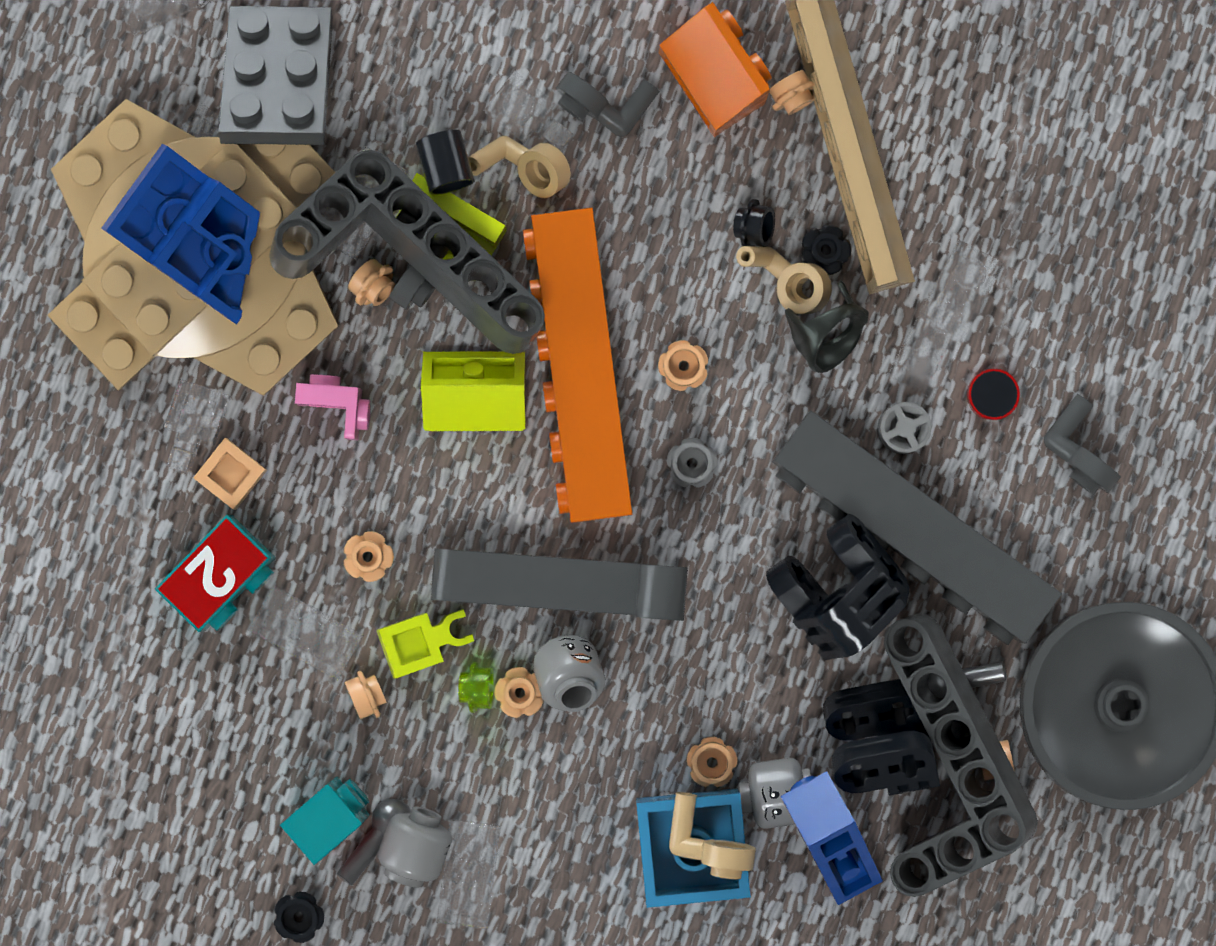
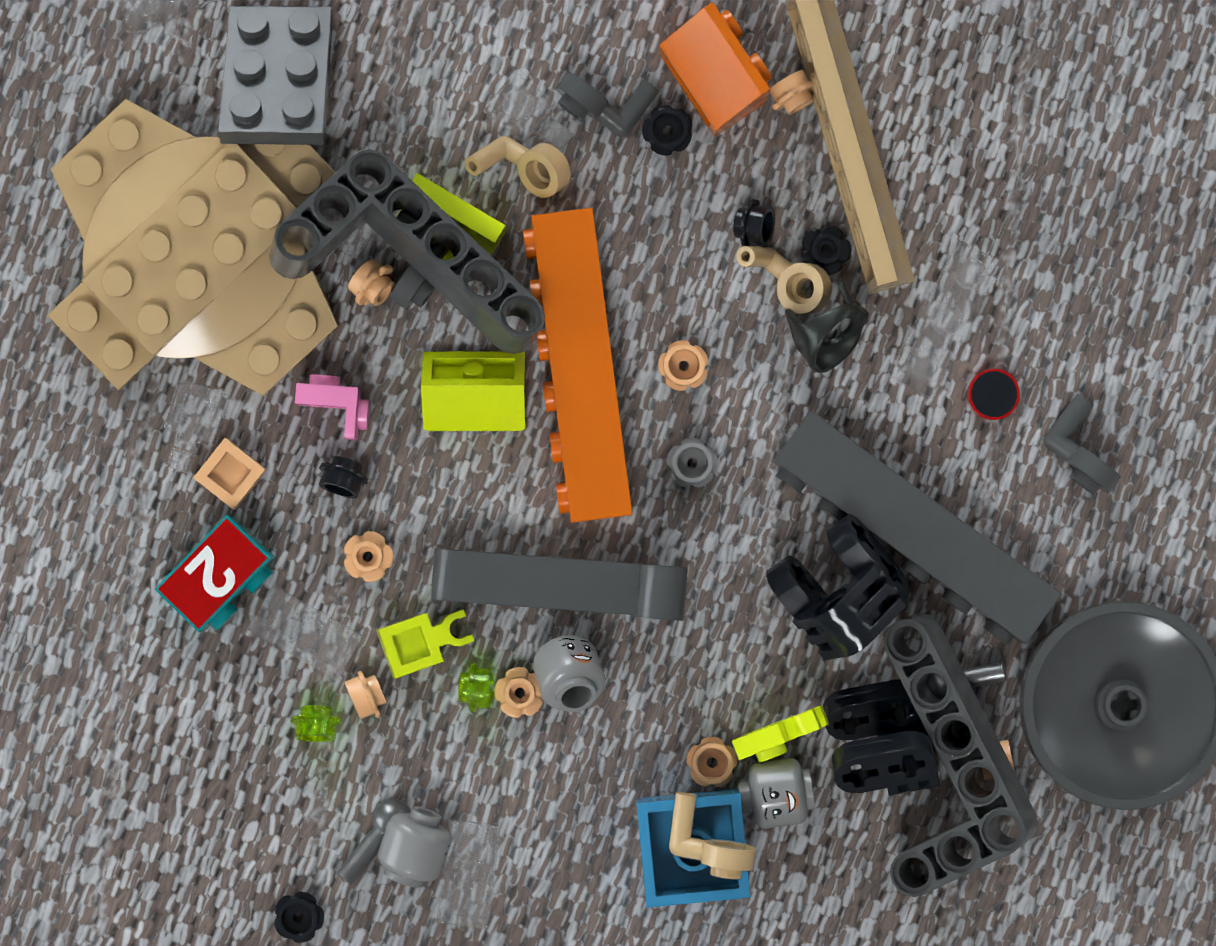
blue slope [101,144,260,325] -> none
teal brick [280,776,370,865] -> none
black axle [416,130,475,195] -> none
blue slope [781,771,883,905] -> none
light grey wheel [877,402,932,454] -> none
none -> clear neon green plate [290,705,341,742]
none -> black plate [319,456,368,499]
none -> black plate [642,105,692,156]
none -> neon yellow plate [732,705,829,763]

